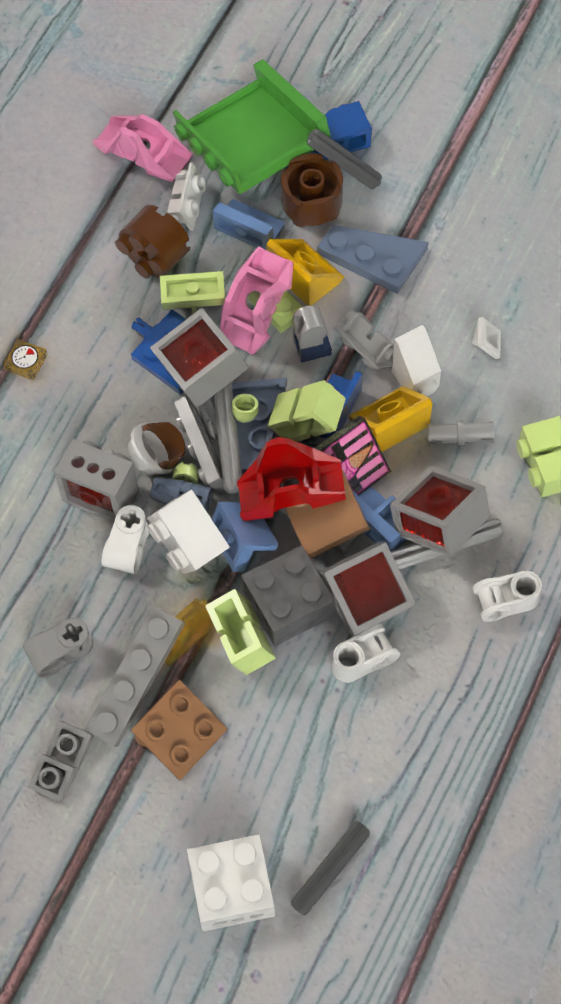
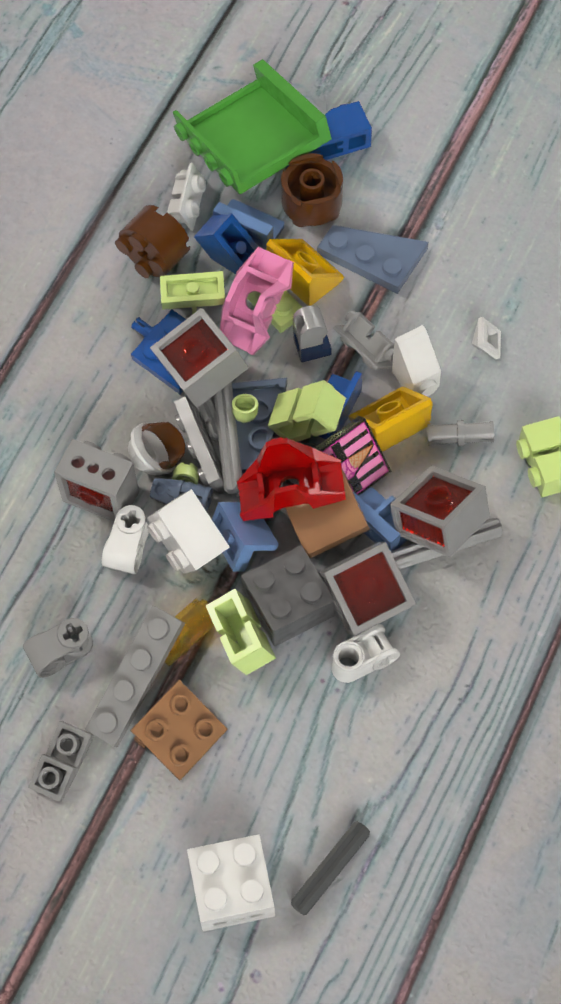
tile [3,339,48,380] -> none
bright pink piece [93,114,193,182] -> none
dark grey axle [306,129,382,189] -> none
white piece [472,571,542,622] -> none
none -> blue slope [194,213,258,274]

